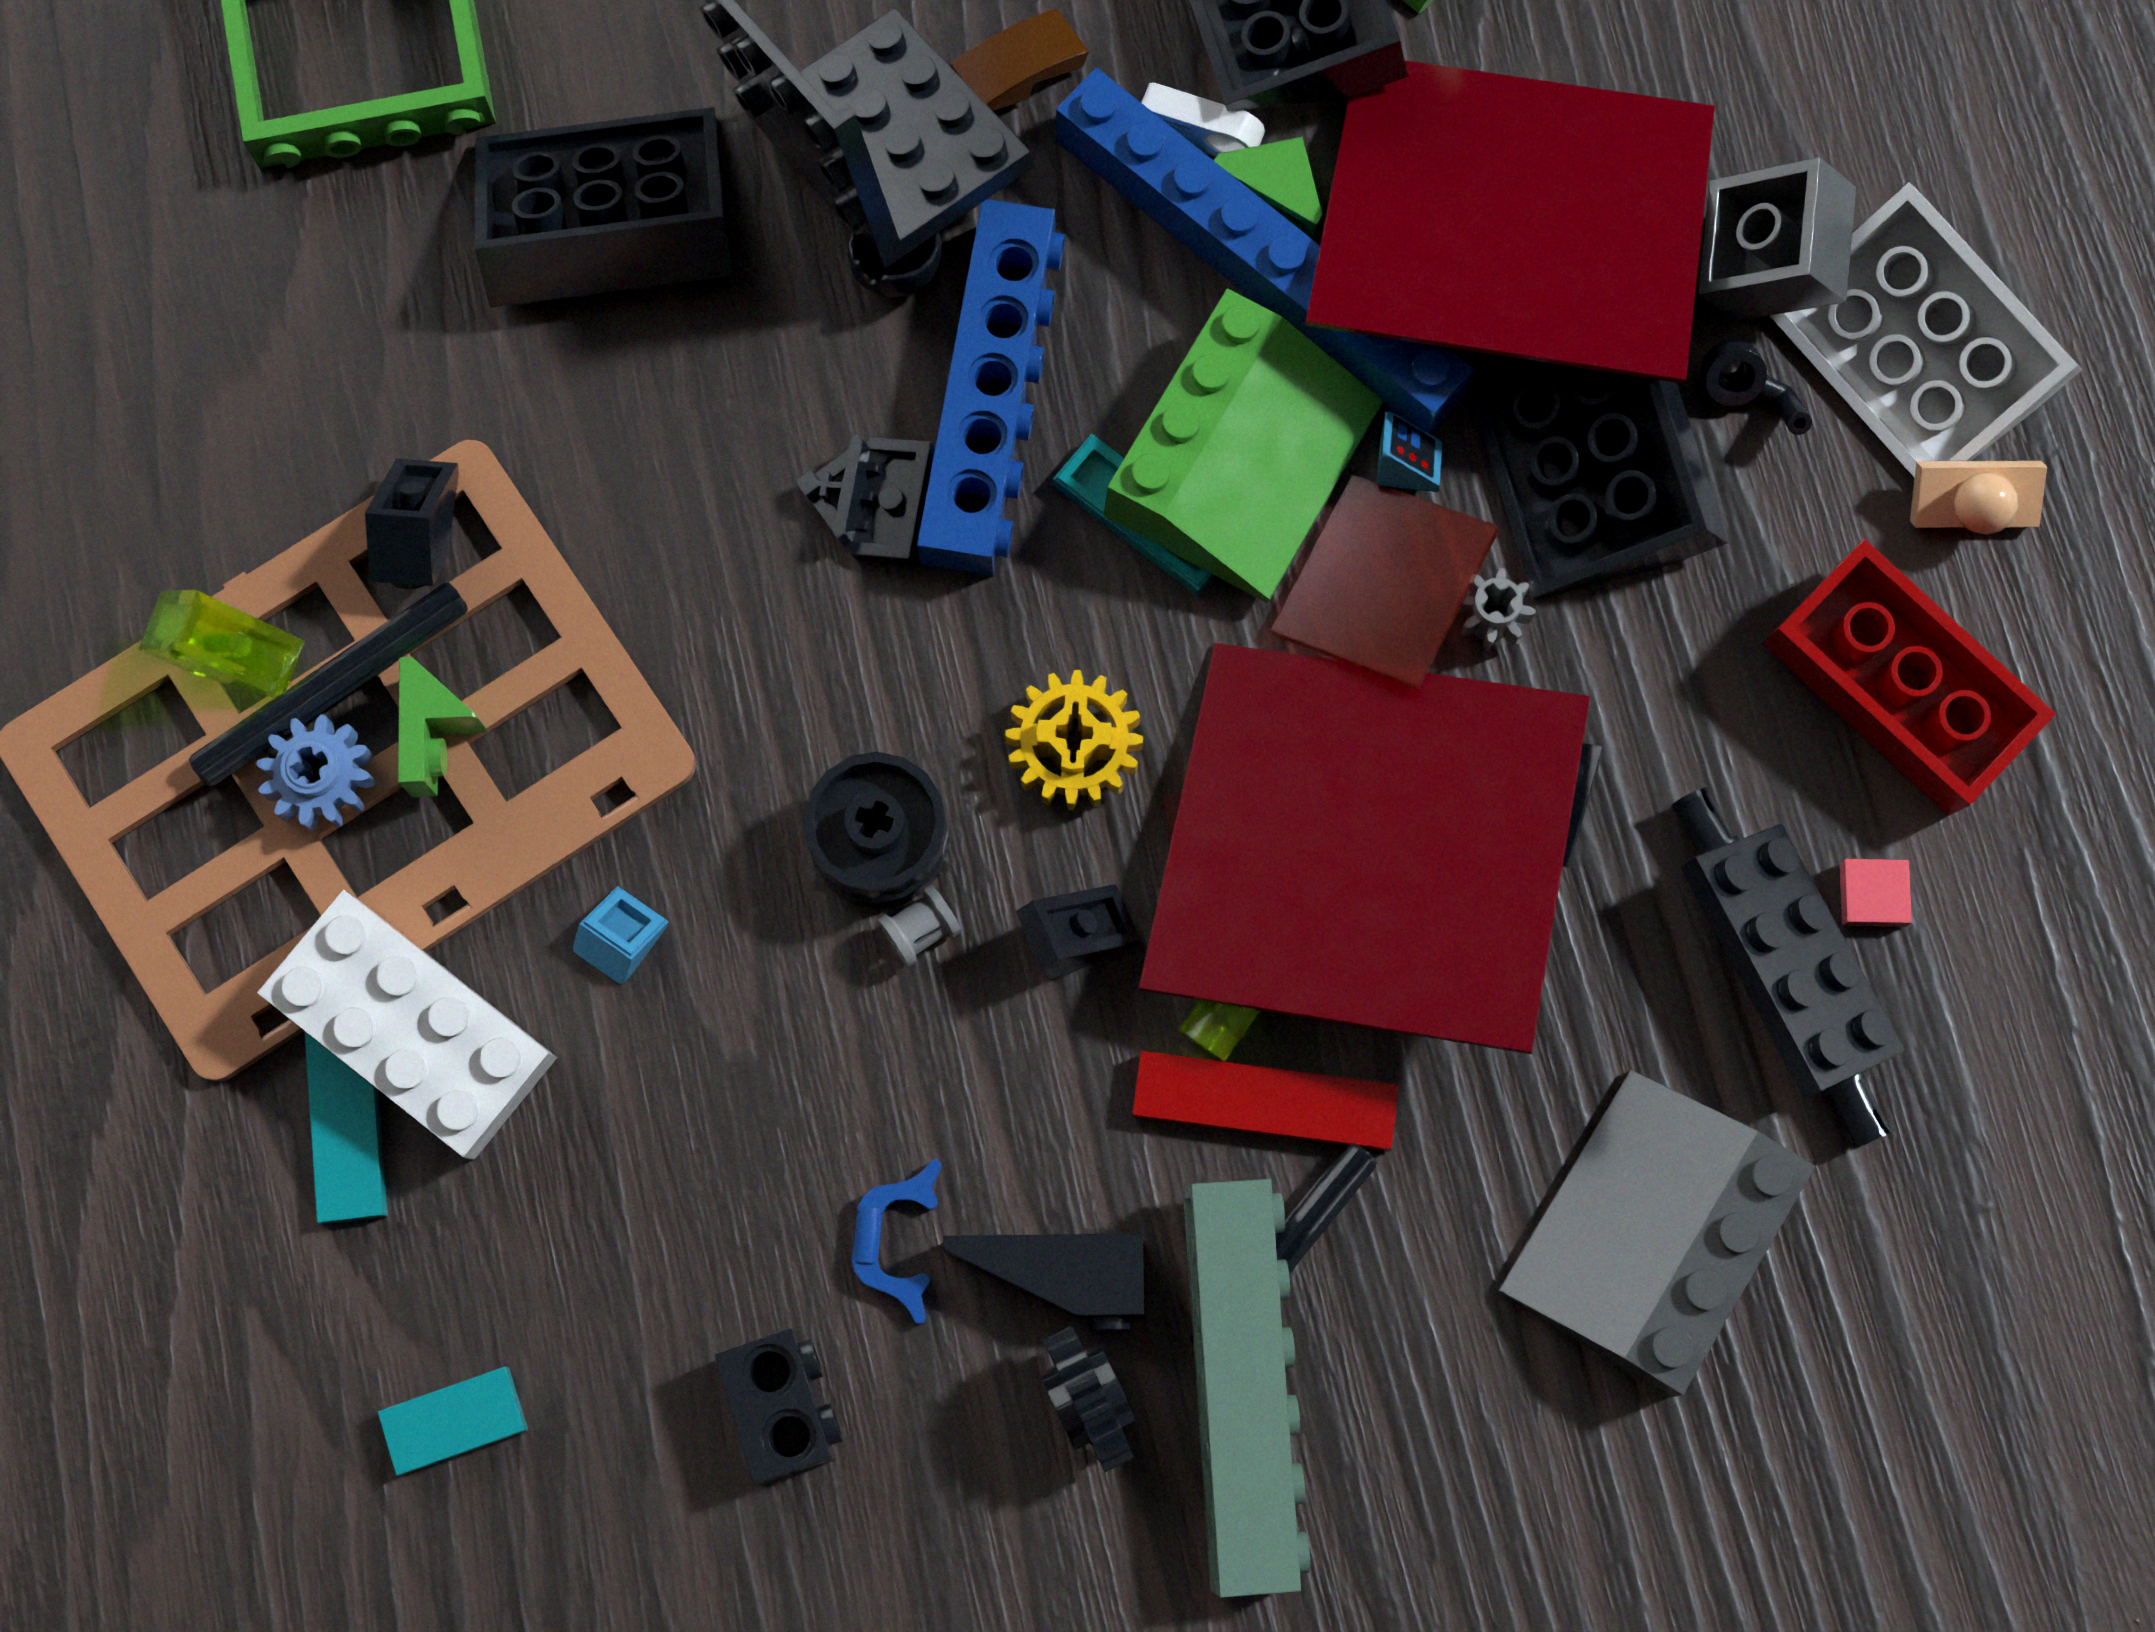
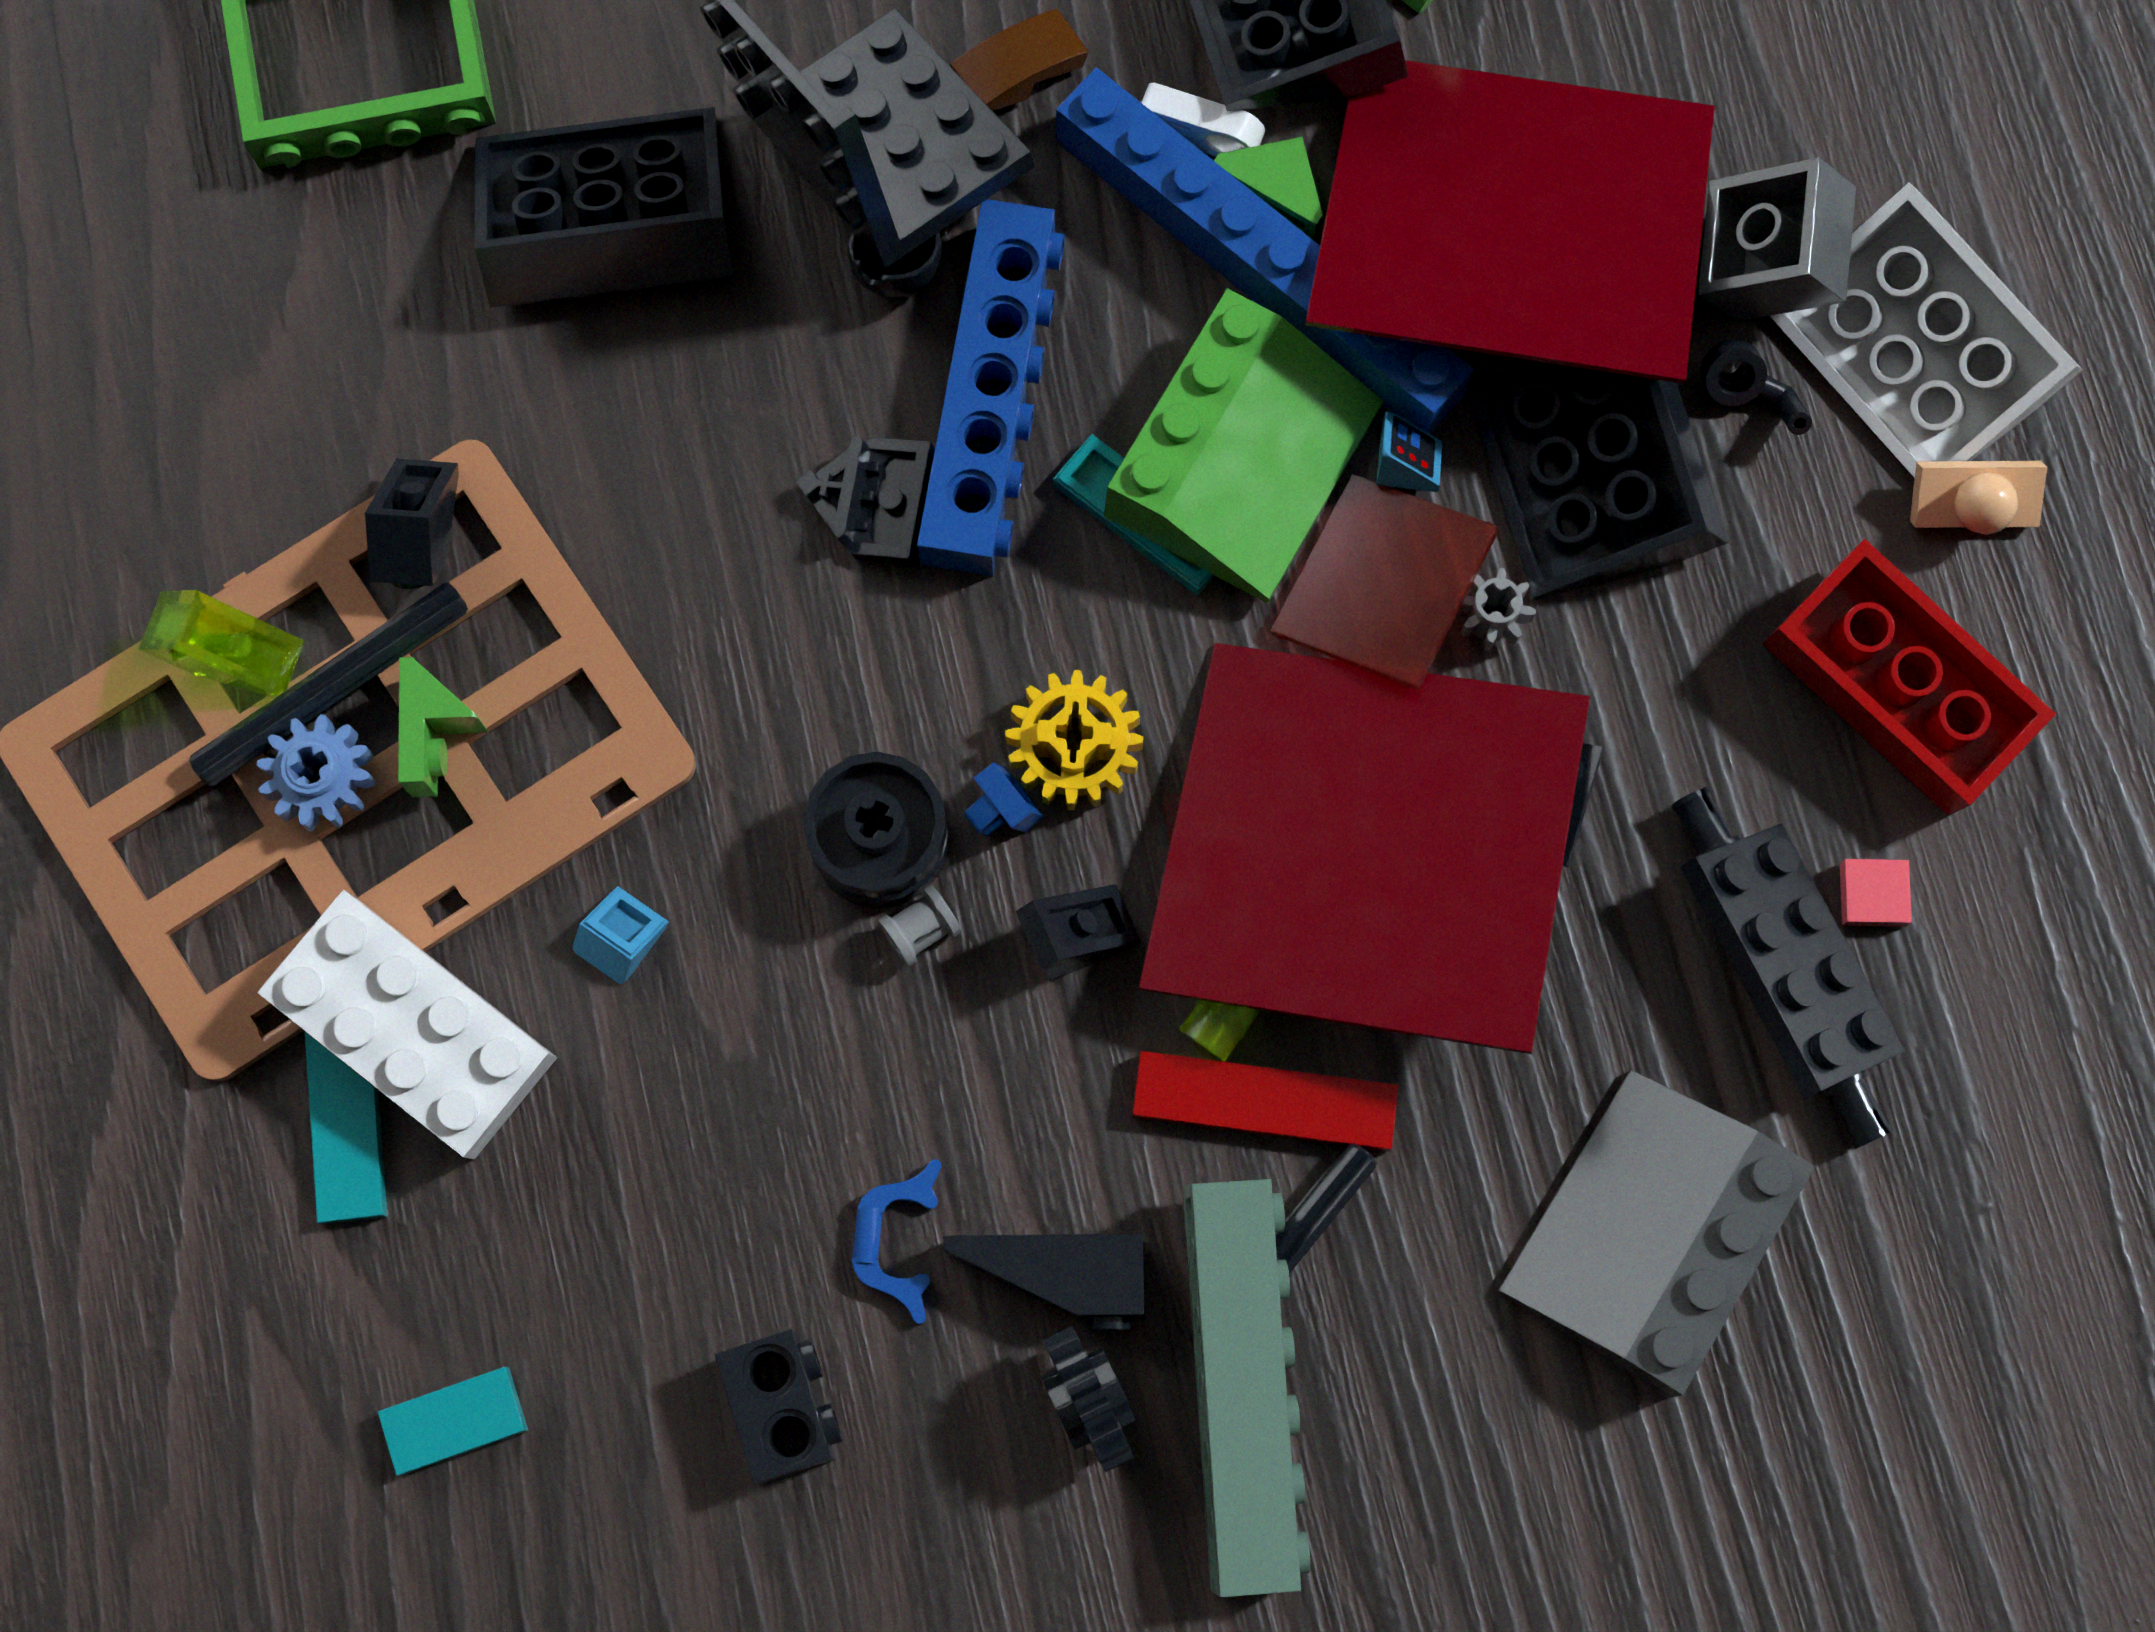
none -> blue tile [963,762,1045,836]

